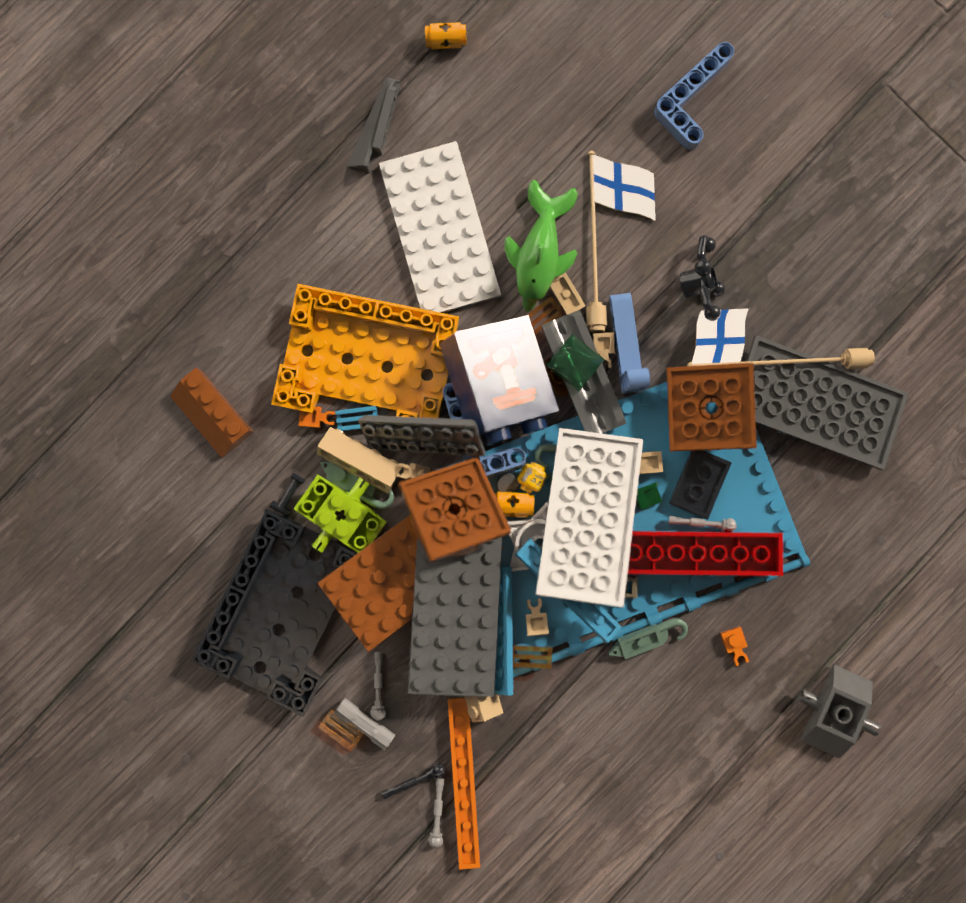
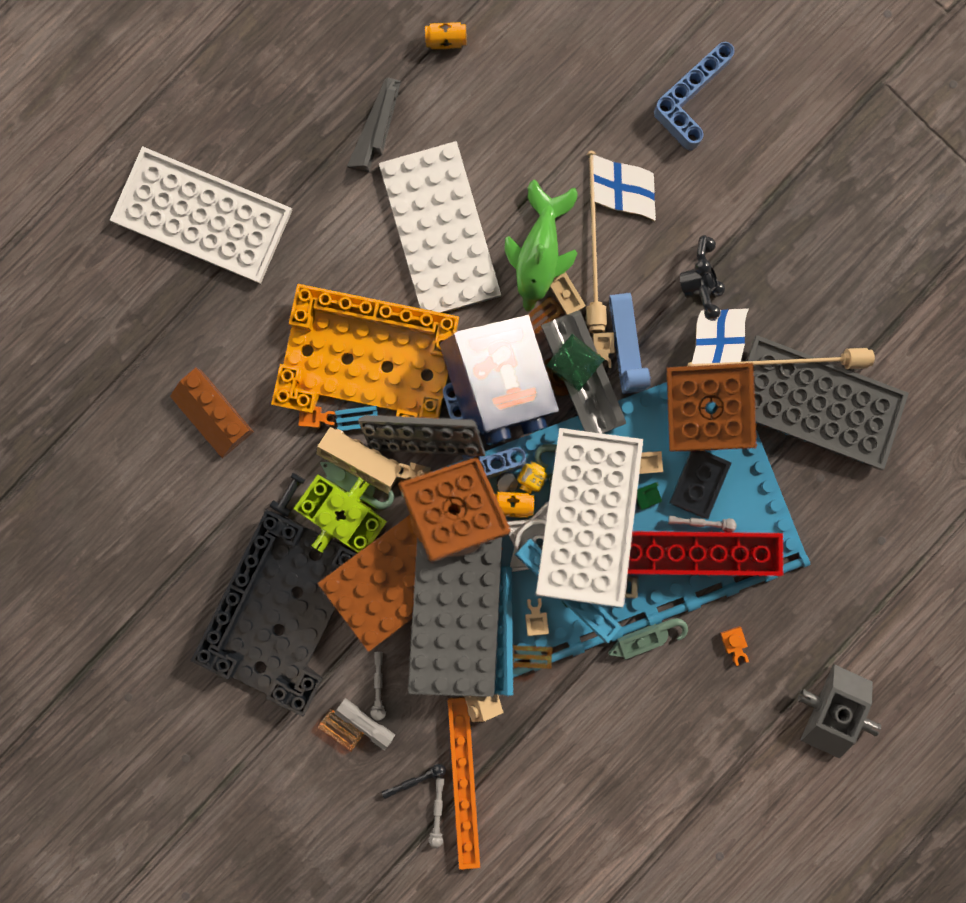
none -> white plate [110,147,292,284]

